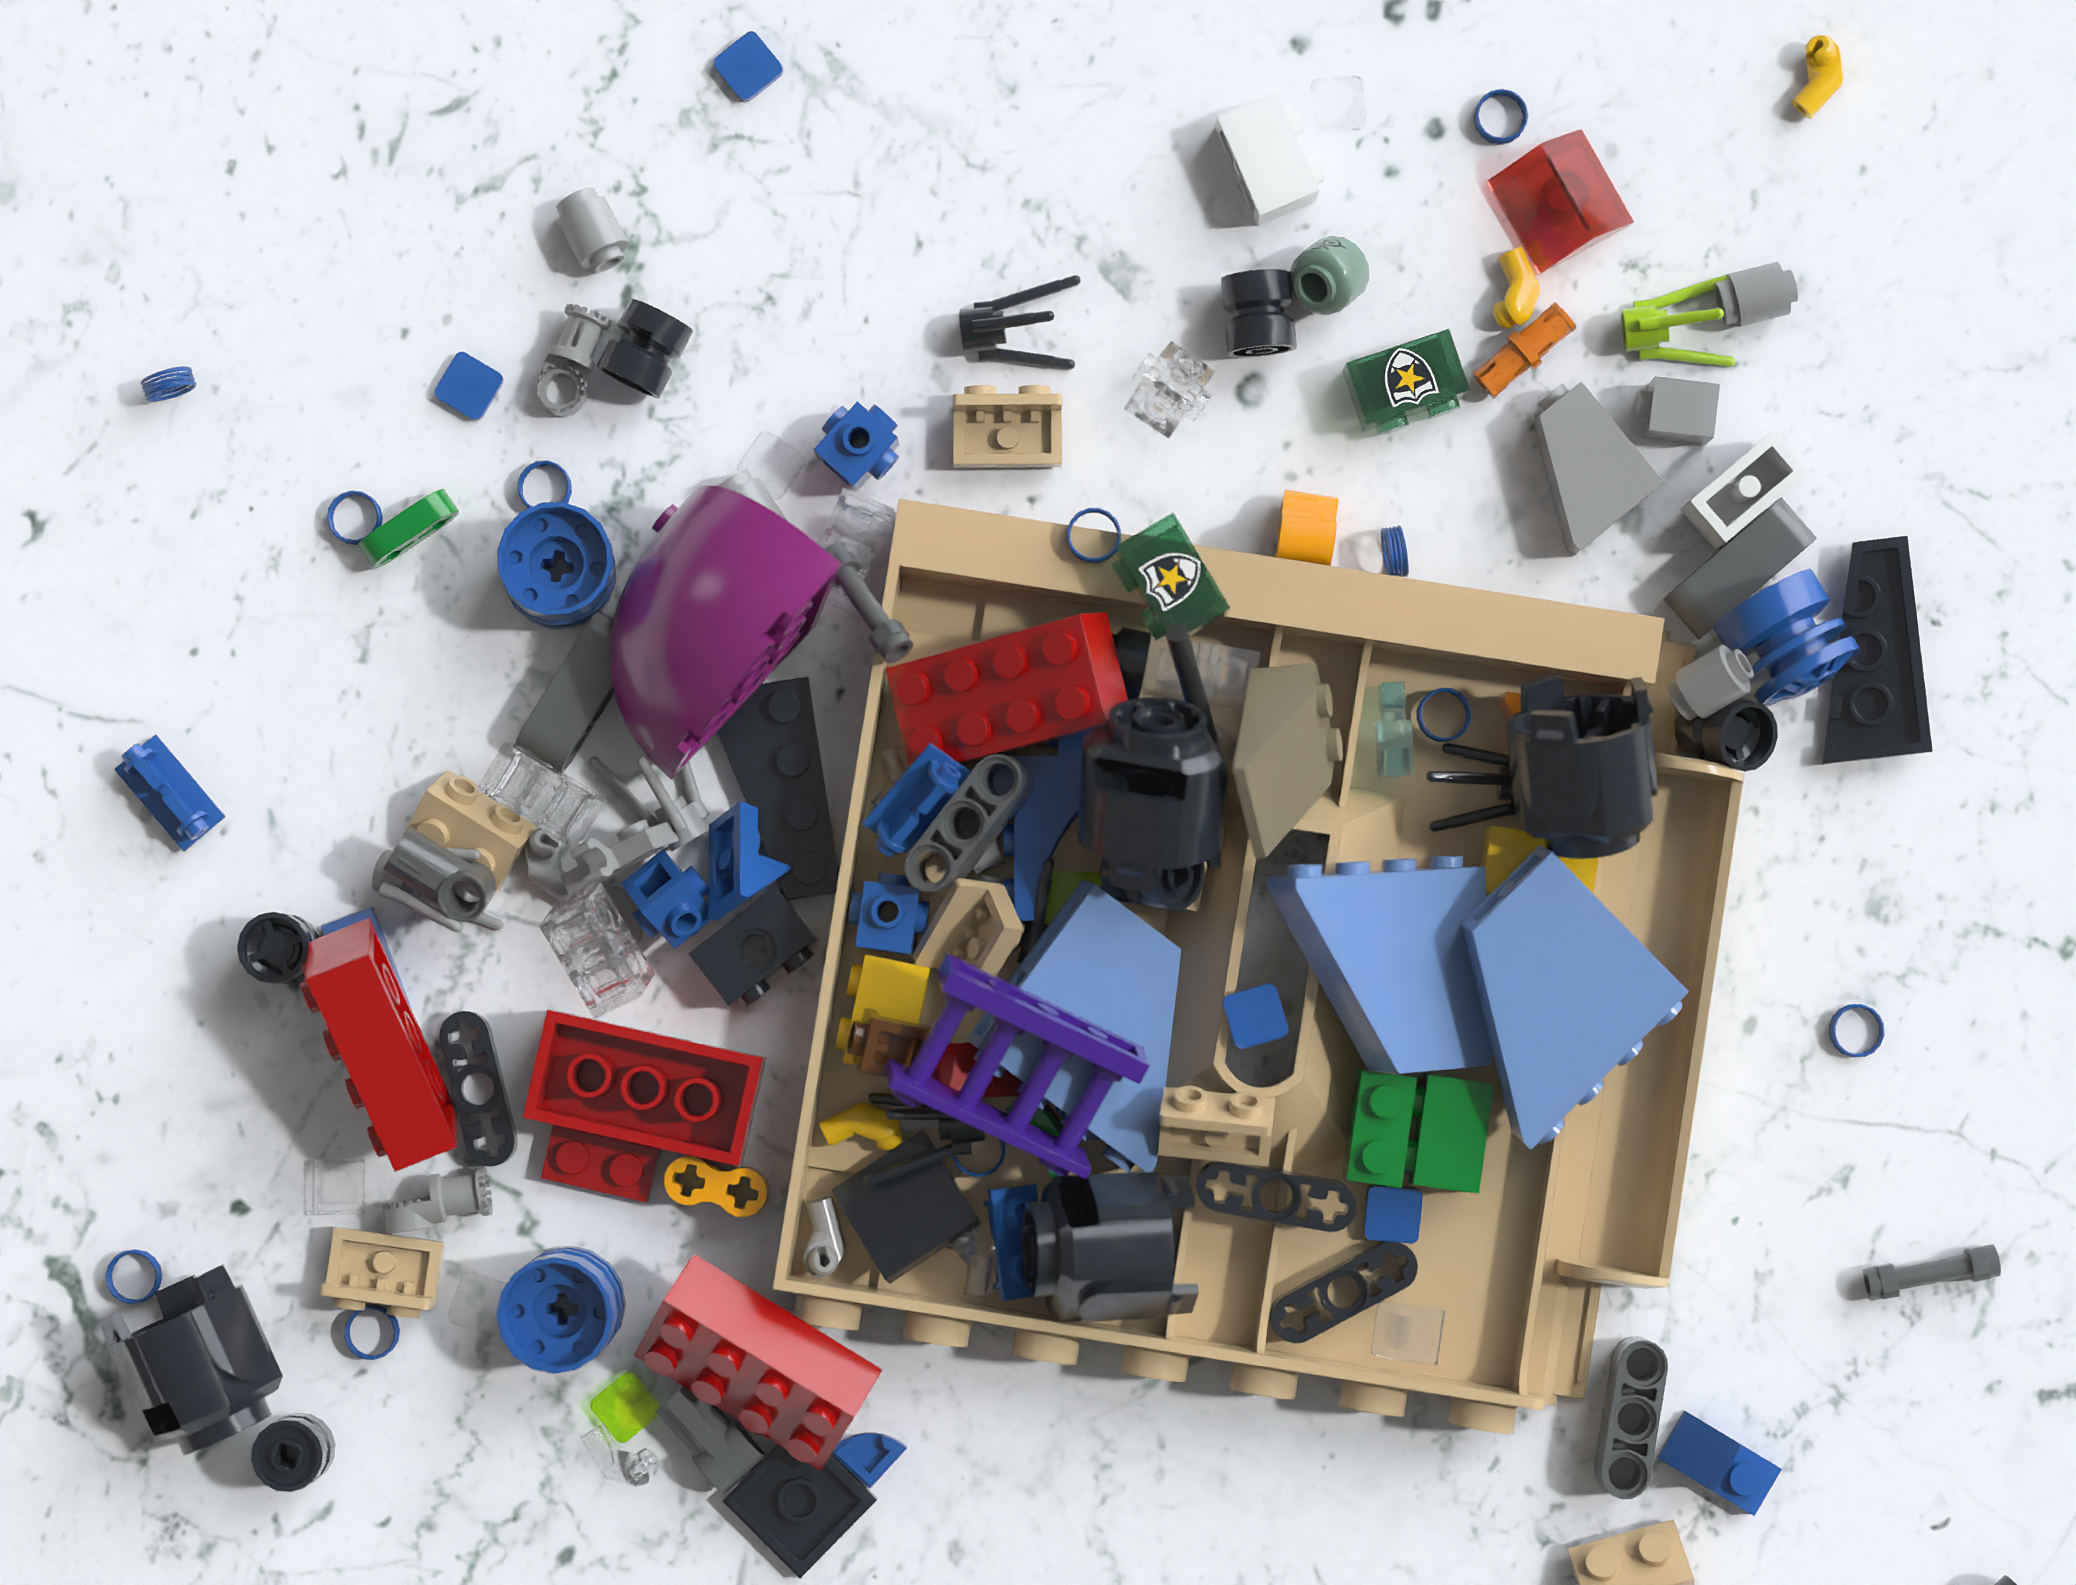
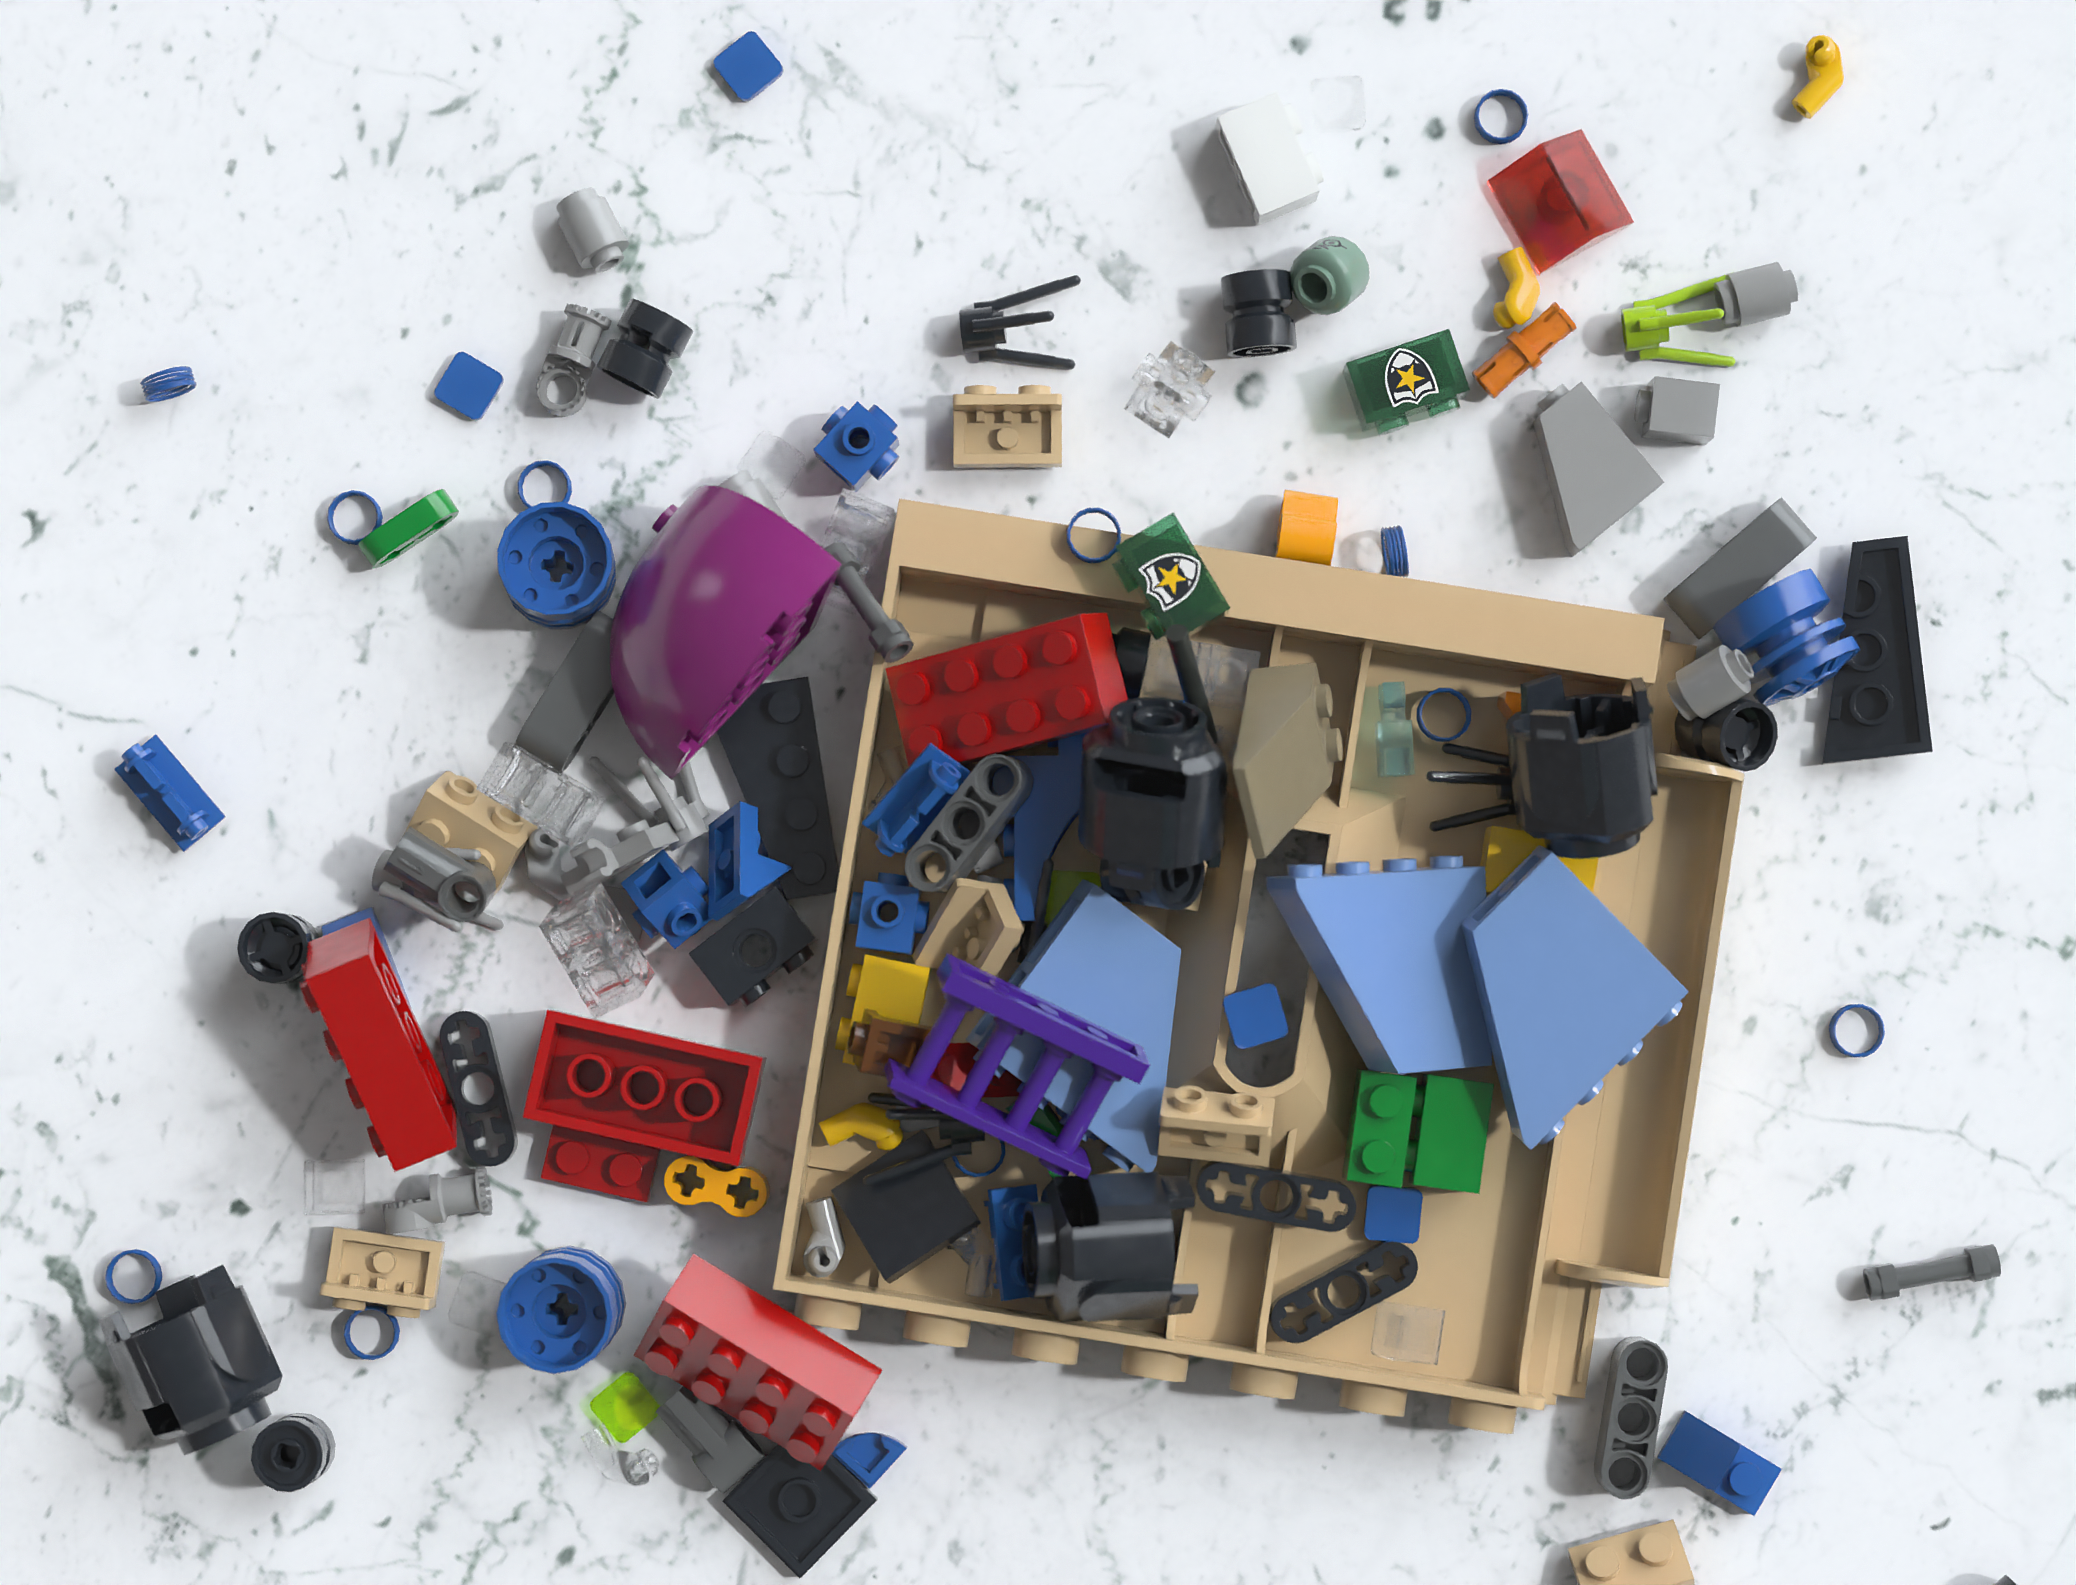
white brick [1680,431,1809,550] -> none

